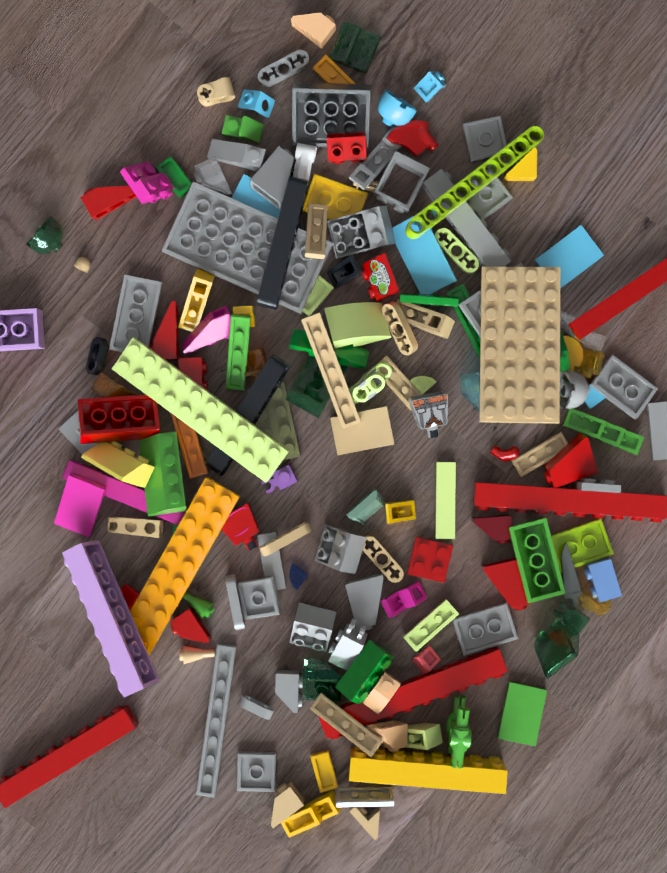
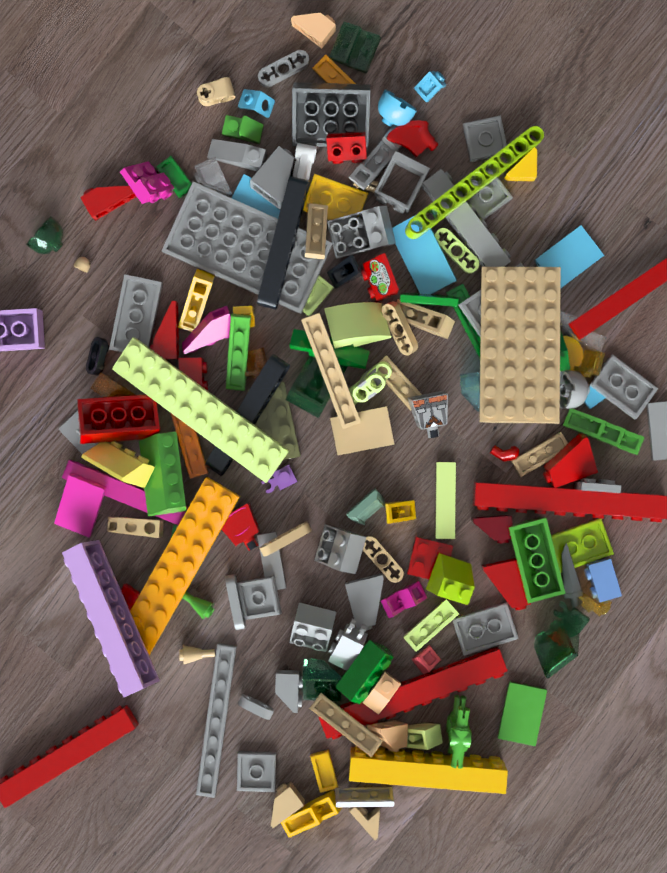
red slope [170,606,212,643] -> none
clear blue tile [289,563,308,590] -> none
yellowish green tile [410,376,436,395] -> none
none -> lime slope [426,553,475,605]

